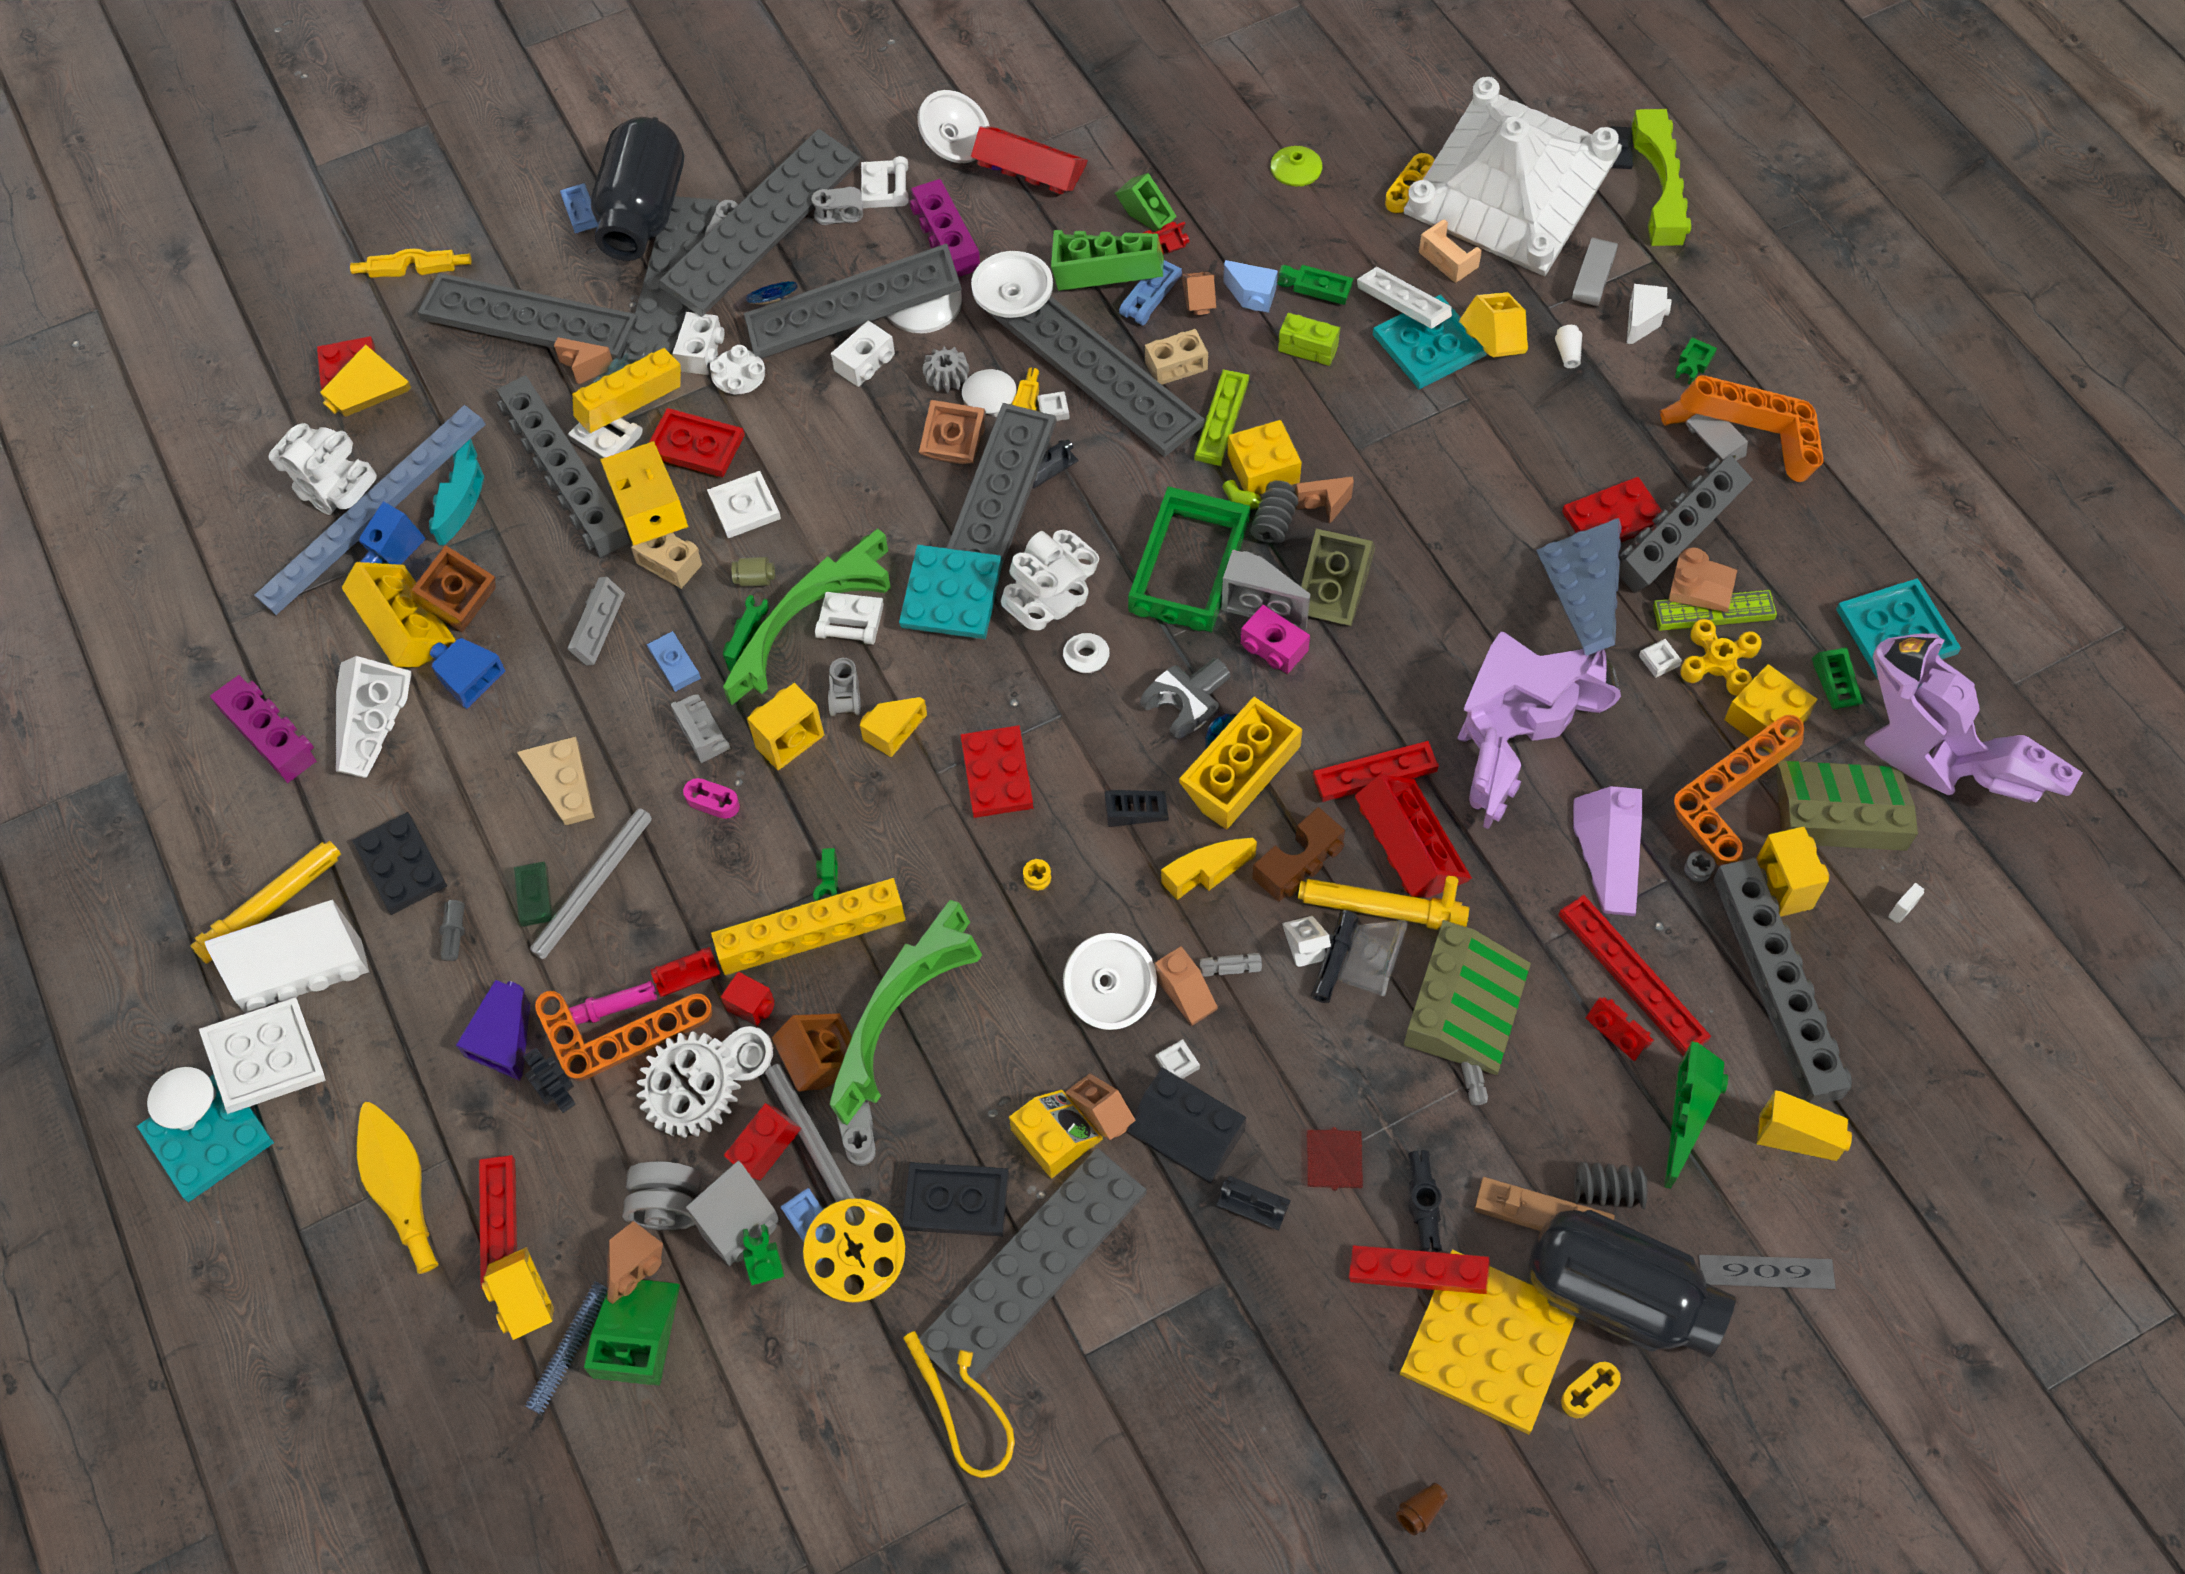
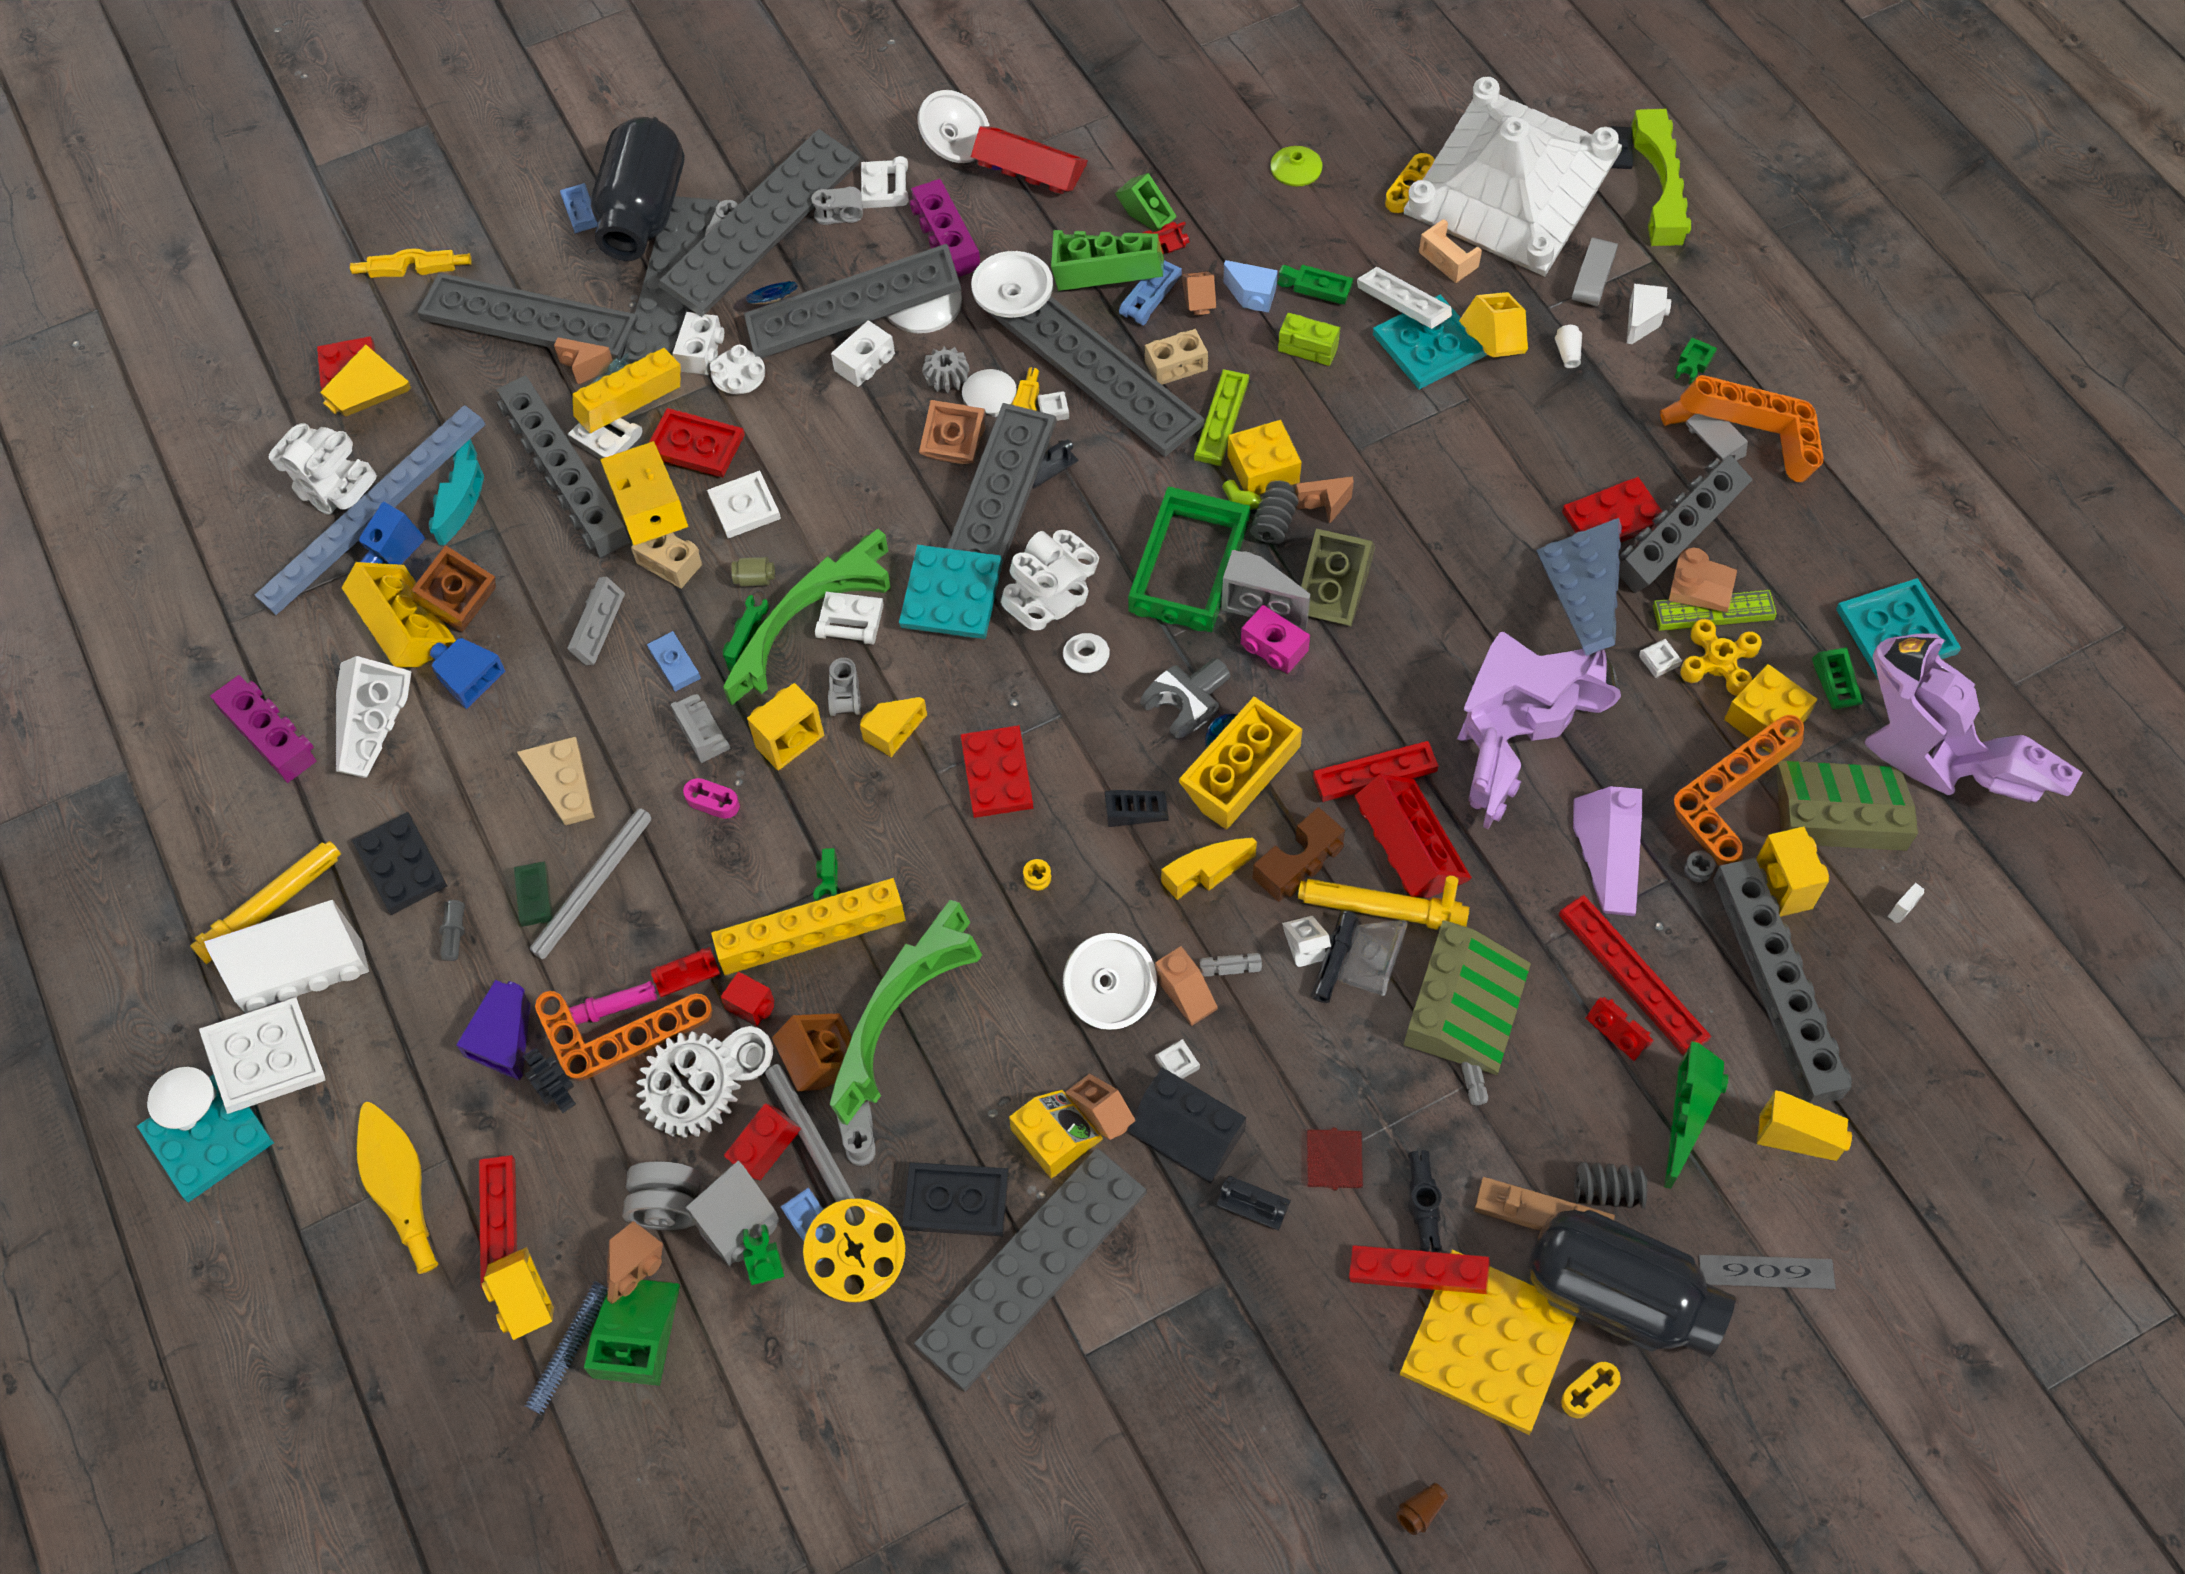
yellow piece [903,1331,1015,1478] -> none

